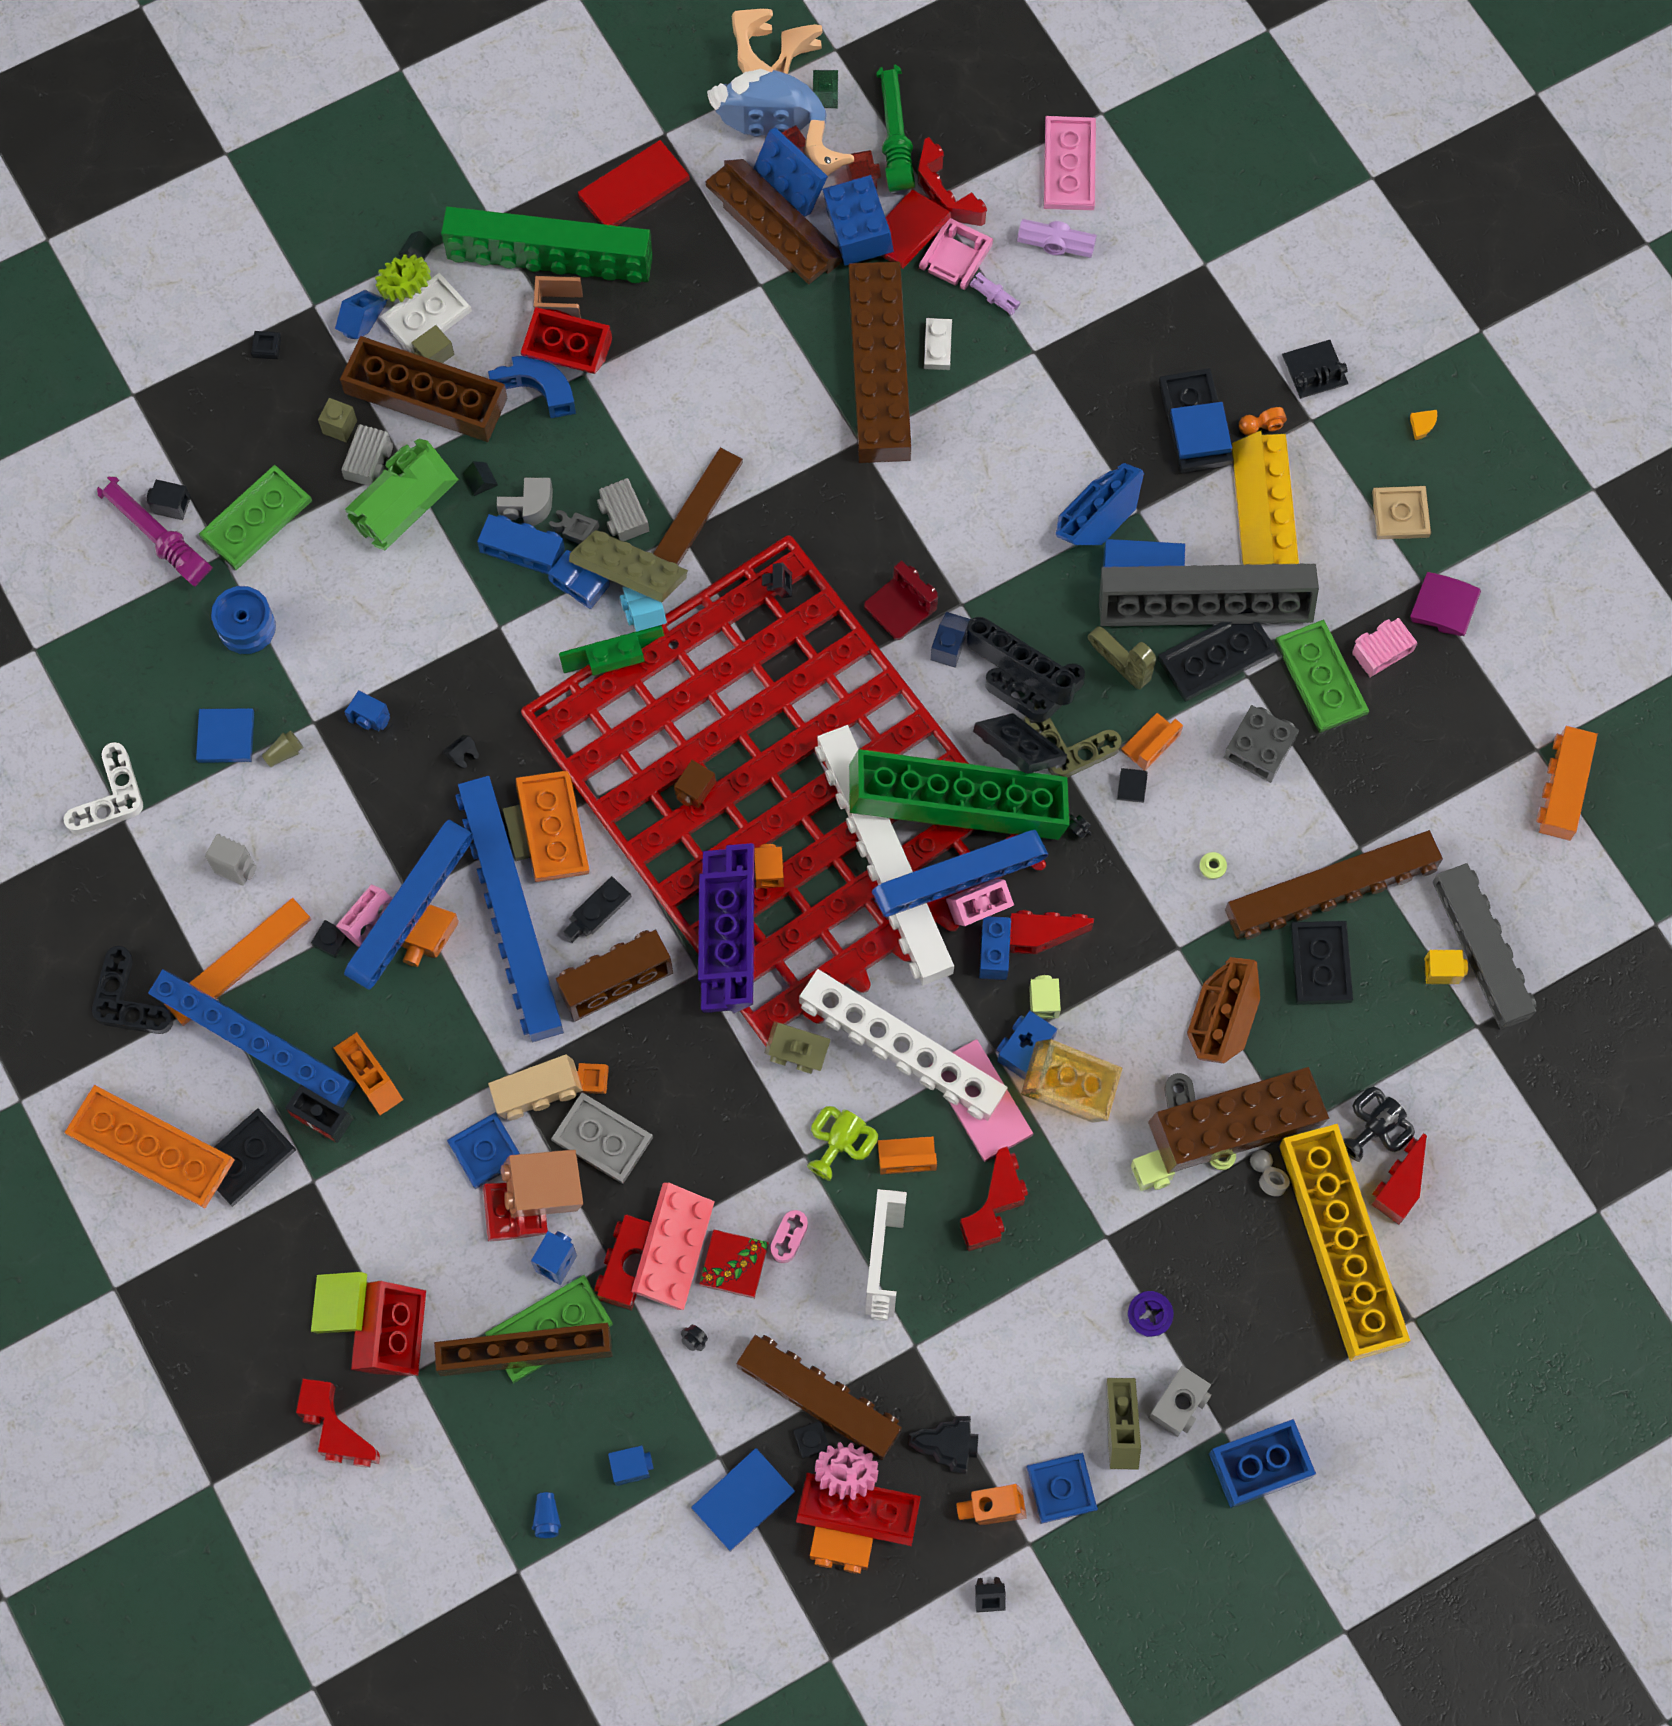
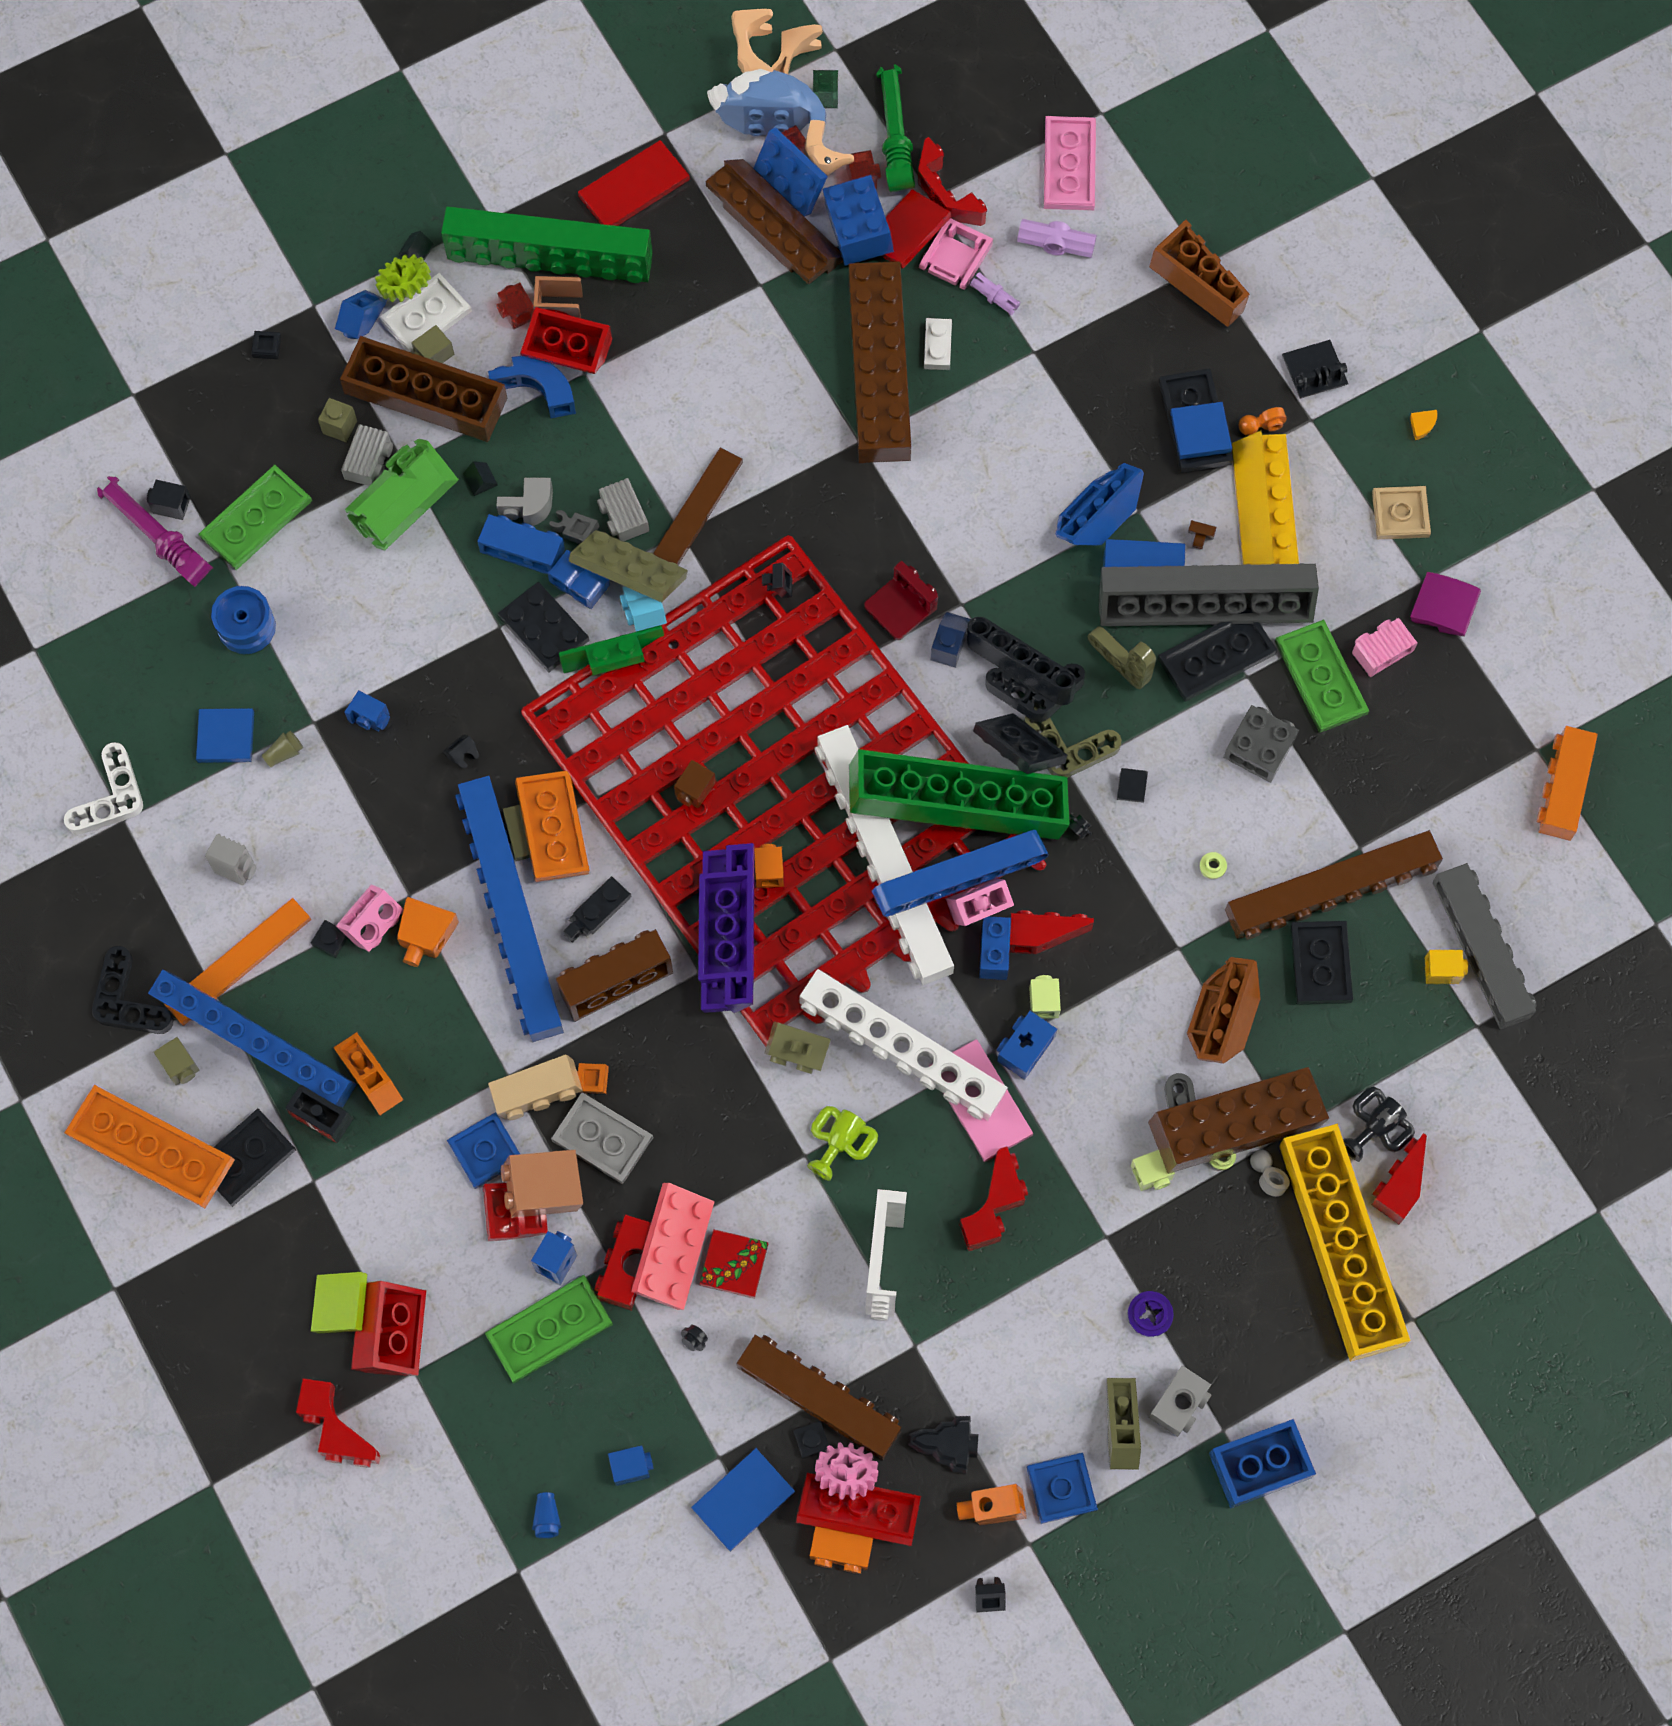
blue beam [344,820,474,990] -> none
reddish brown brick [434,1322,613,1377] -> none
bright pink beam [771,1210,808,1263] -> none
orange panel [878,1136,937,1175] -> none
clear yellow brick [1021,1039,1123,1123] -> none
orange panel [1121,713,1183,771] -> none
none -> olive brick [154,1037,200,1085]
none -> clear red brick [496,282,534,329]
none -> black plate [497,581,590,673]
none -> dark orange wedge [1149,219,1250,327]
none -> reddish brown tile [1188,520,1217,549]

